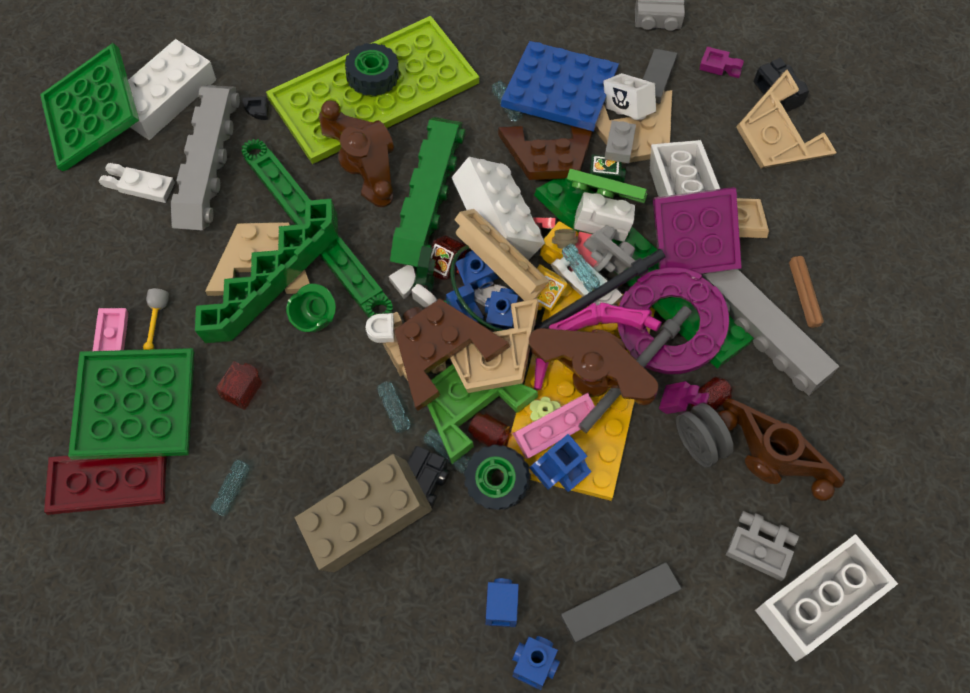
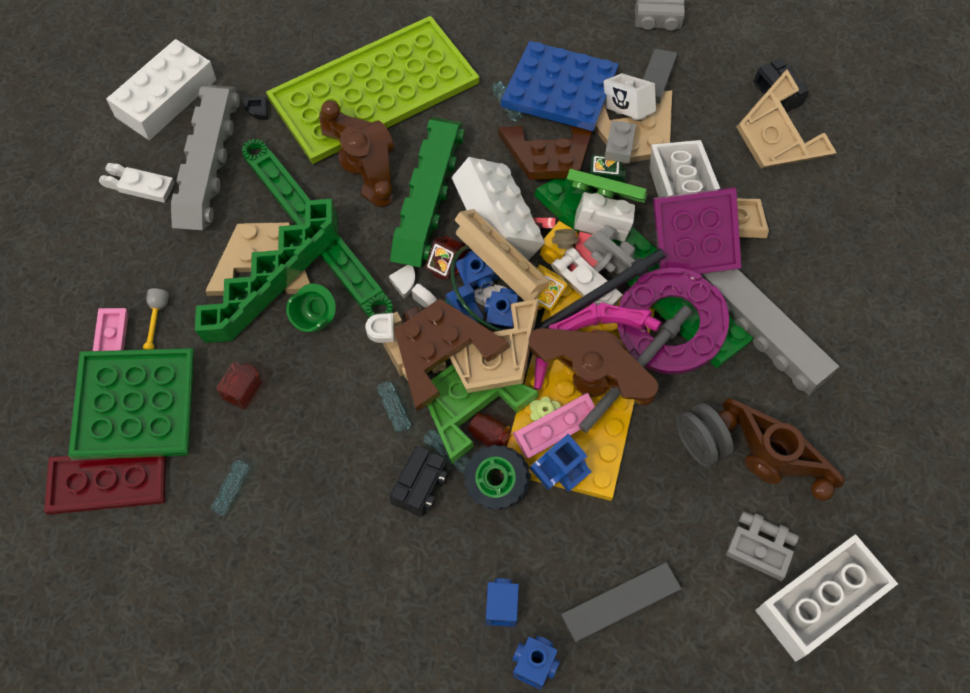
green tile [40,43,140,171] -> none
dark tan brick [294,454,432,572] -> none
black wheel [345,43,399,96] -> none
dark green plate [413,246,436,292] -> none
clear light blue axle [562,244,600,292] -> none
magenta plate [659,381,709,414] -> none
clear red brick [691,377,732,410] -> none
magenta plate [699,47,744,78] -> none
medium nougat axle [789,256,824,328] -> none

